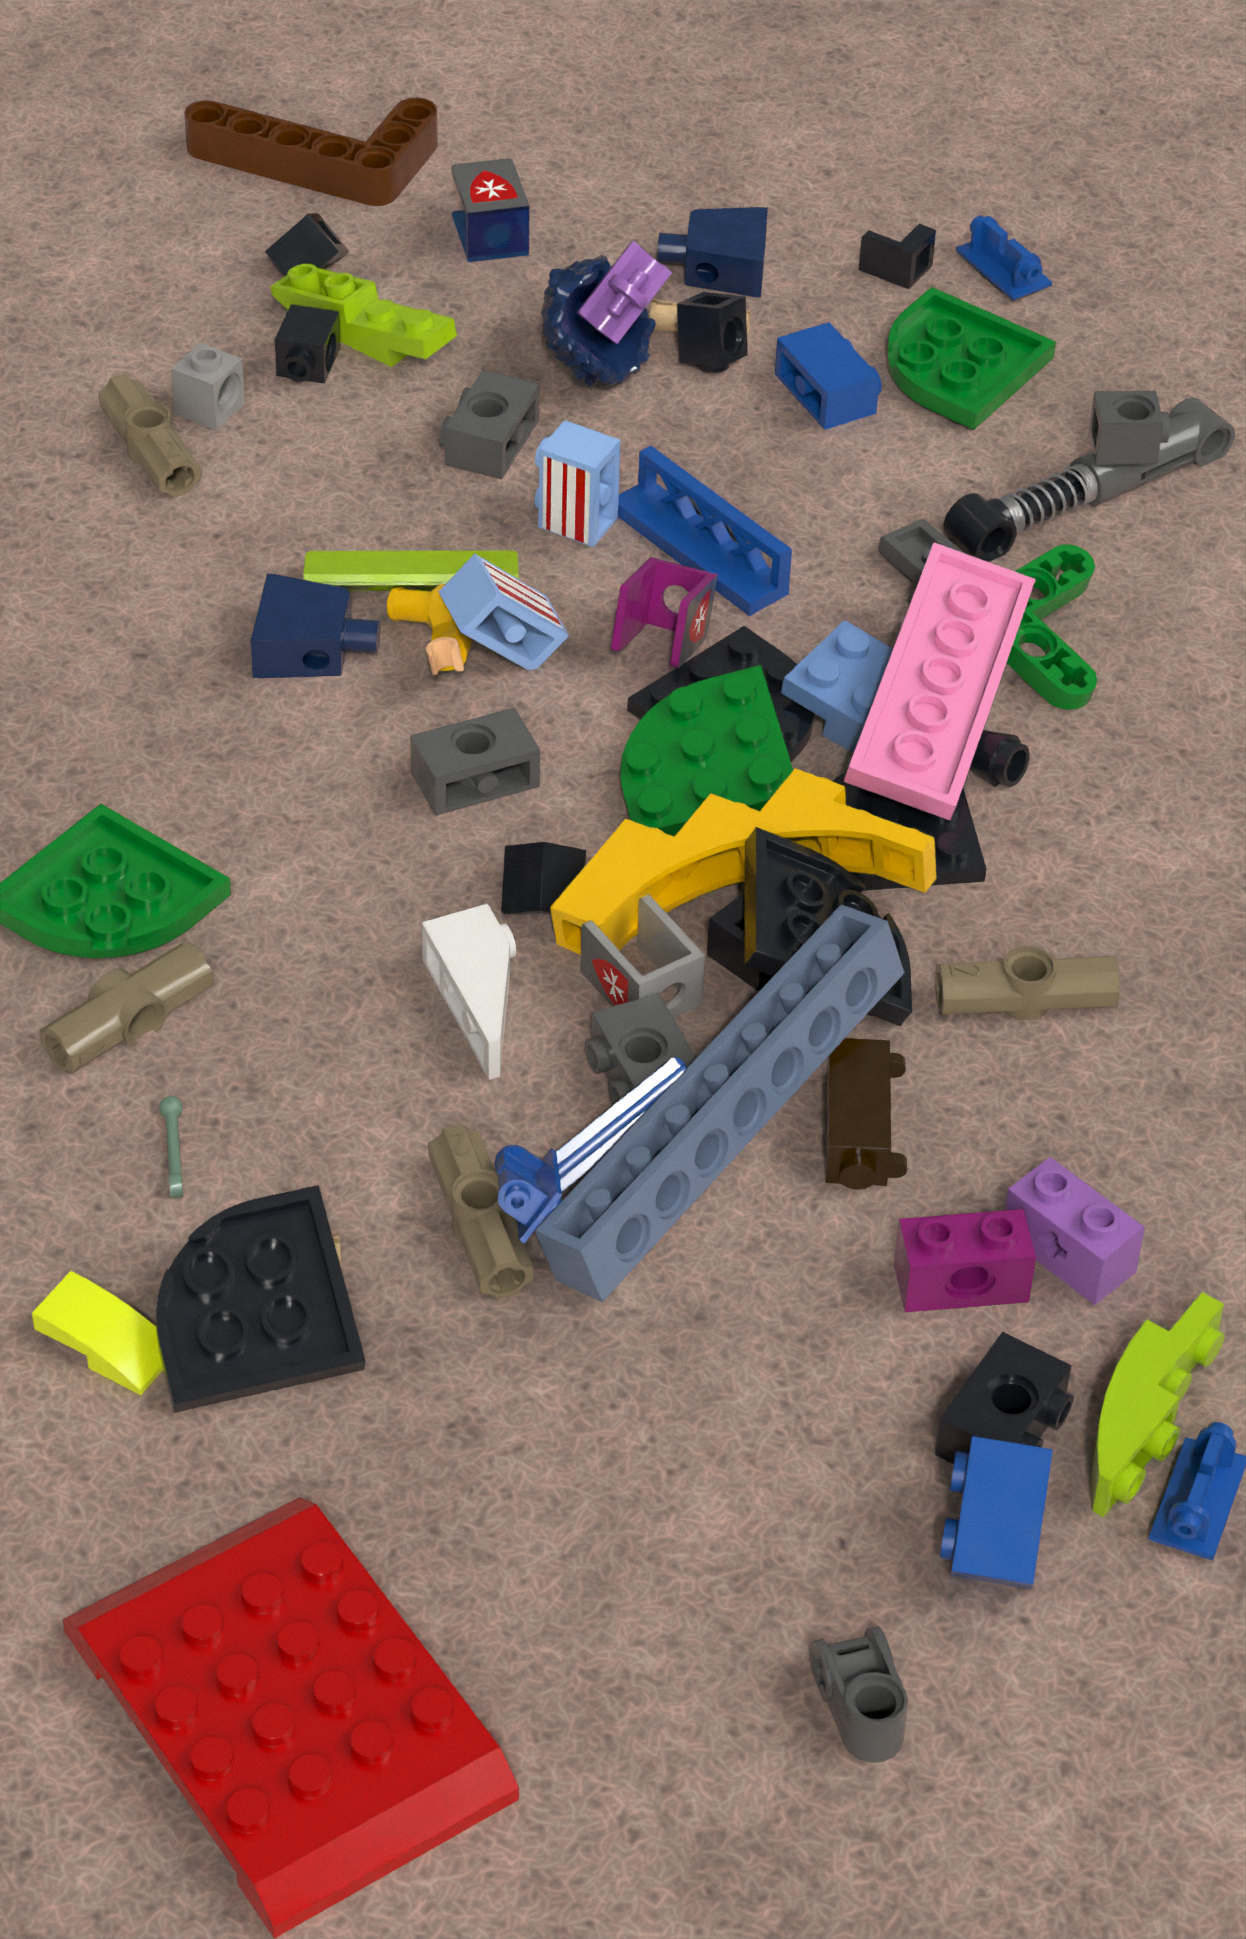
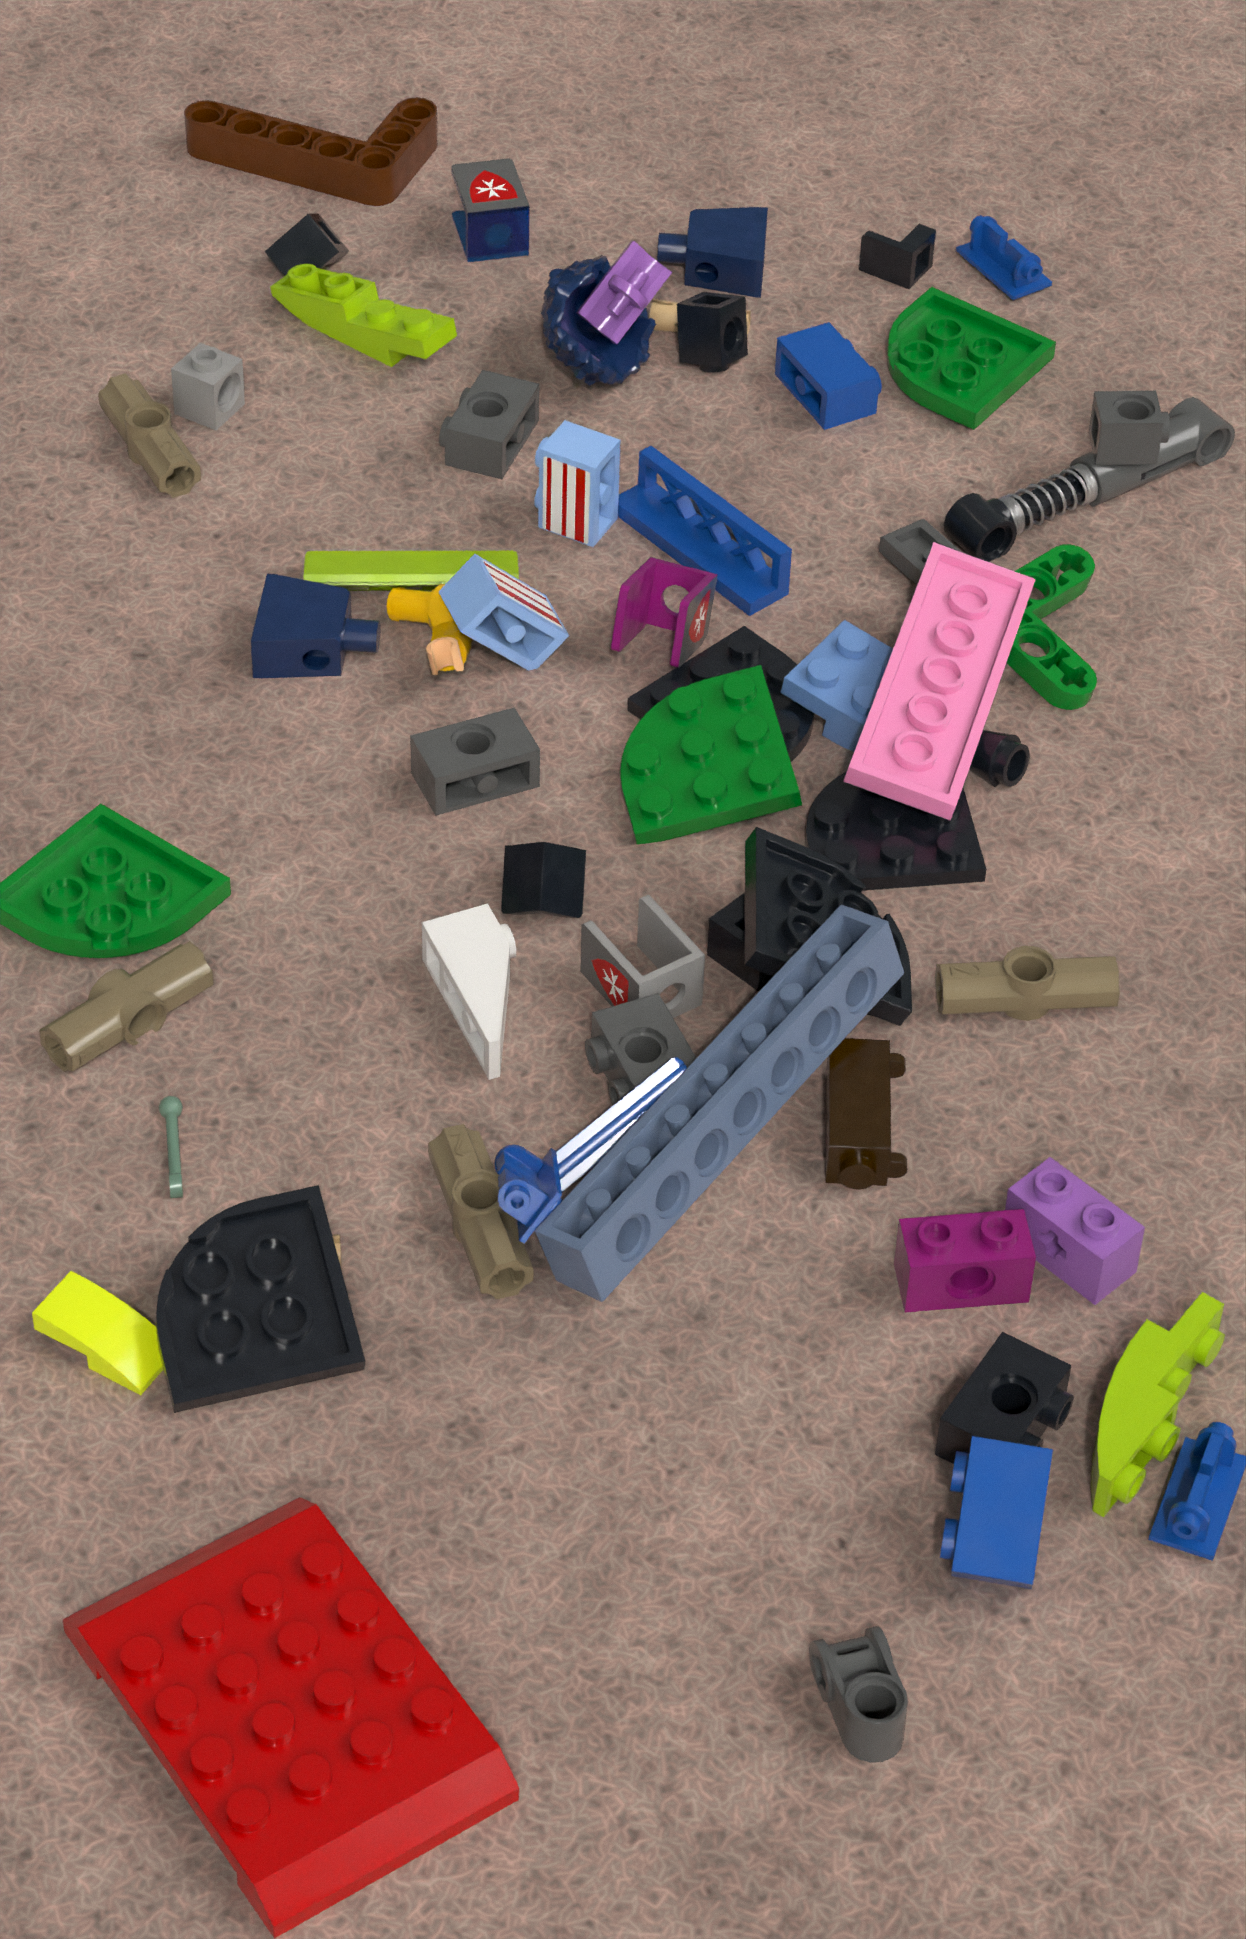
black brick [275,304,340,384] -> none
yellow arch [550,768,937,955] -> none

